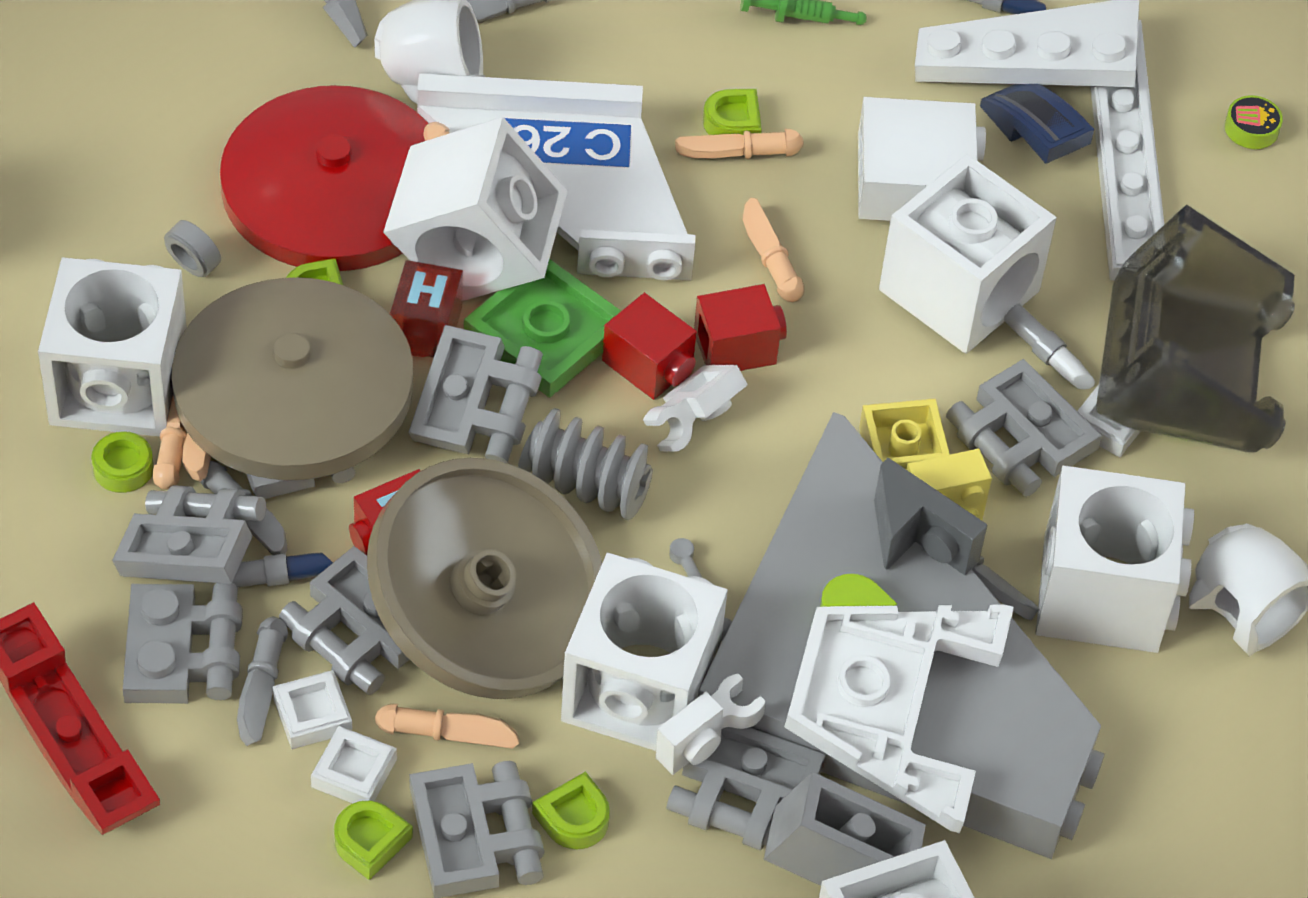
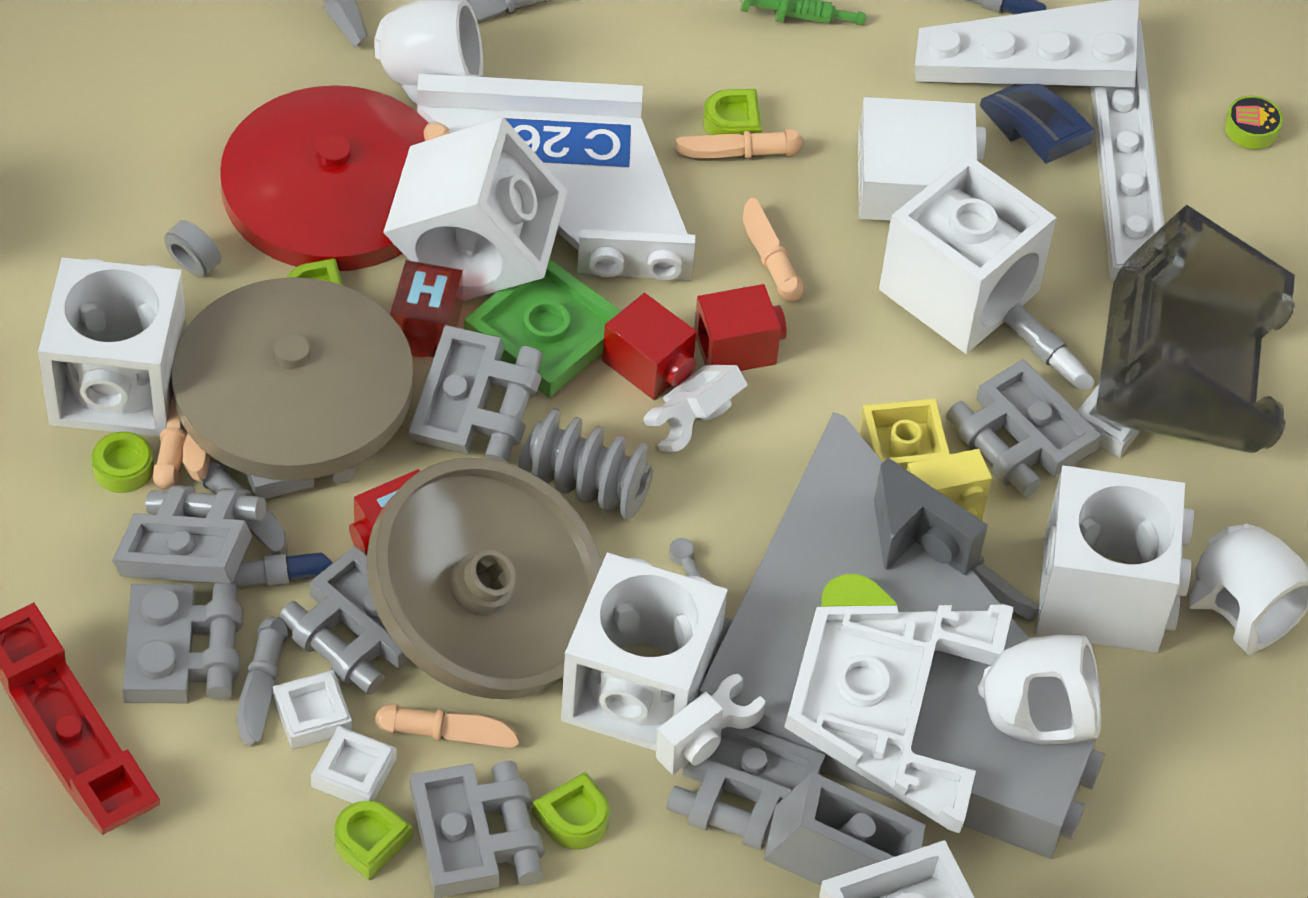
none -> white piece [978,634,1101,745]

